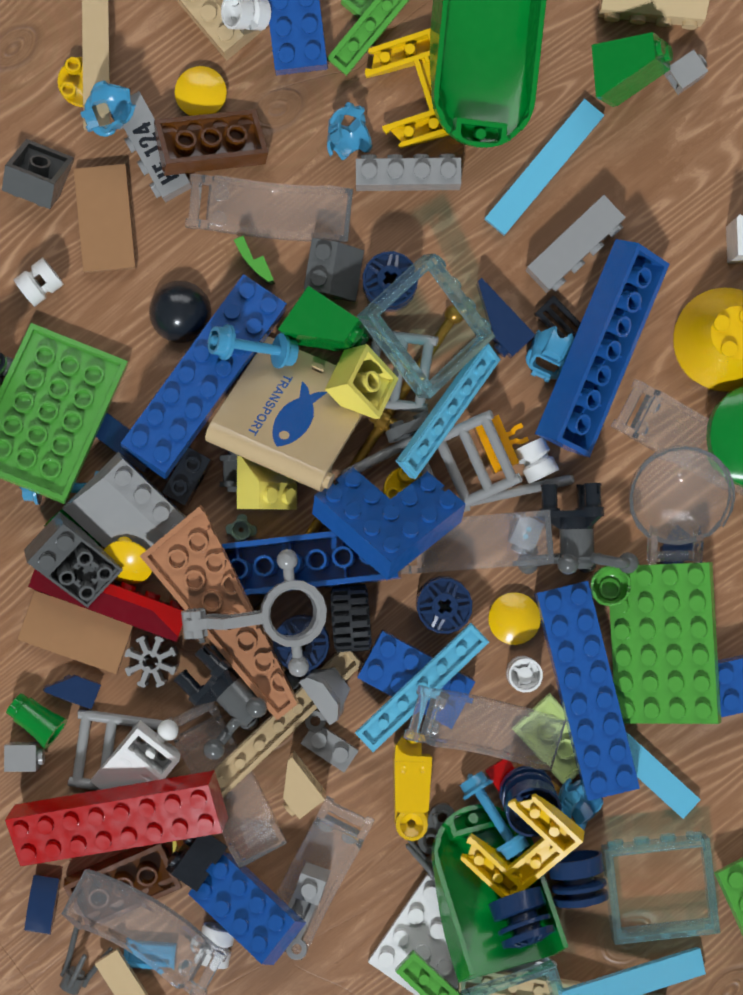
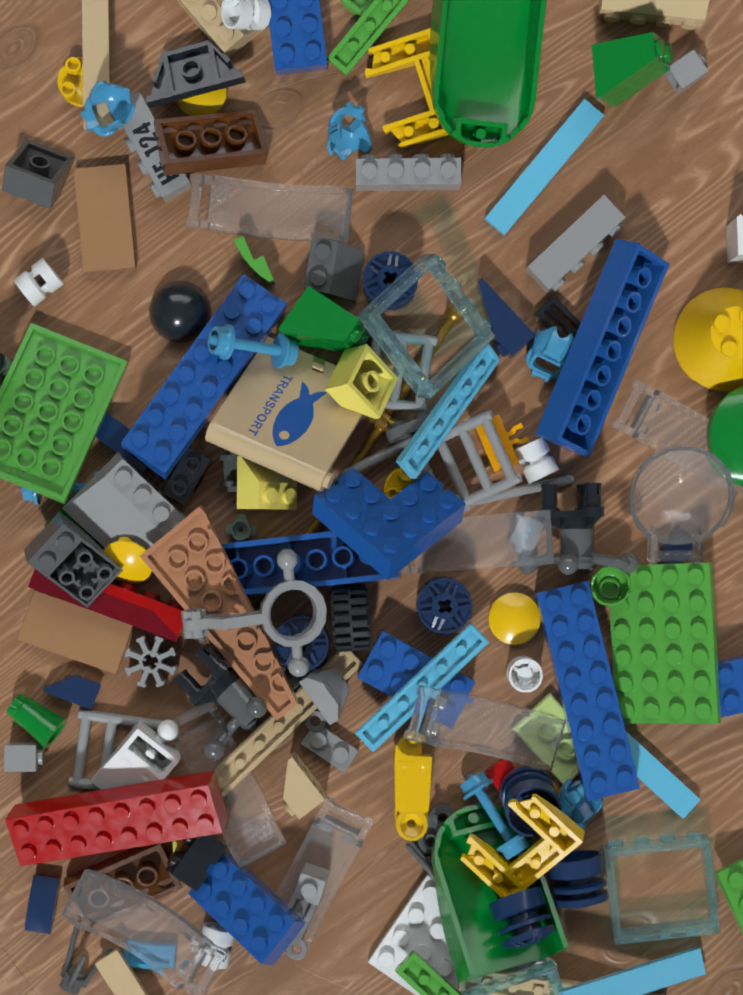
none -> black wing [145,39,246,108]

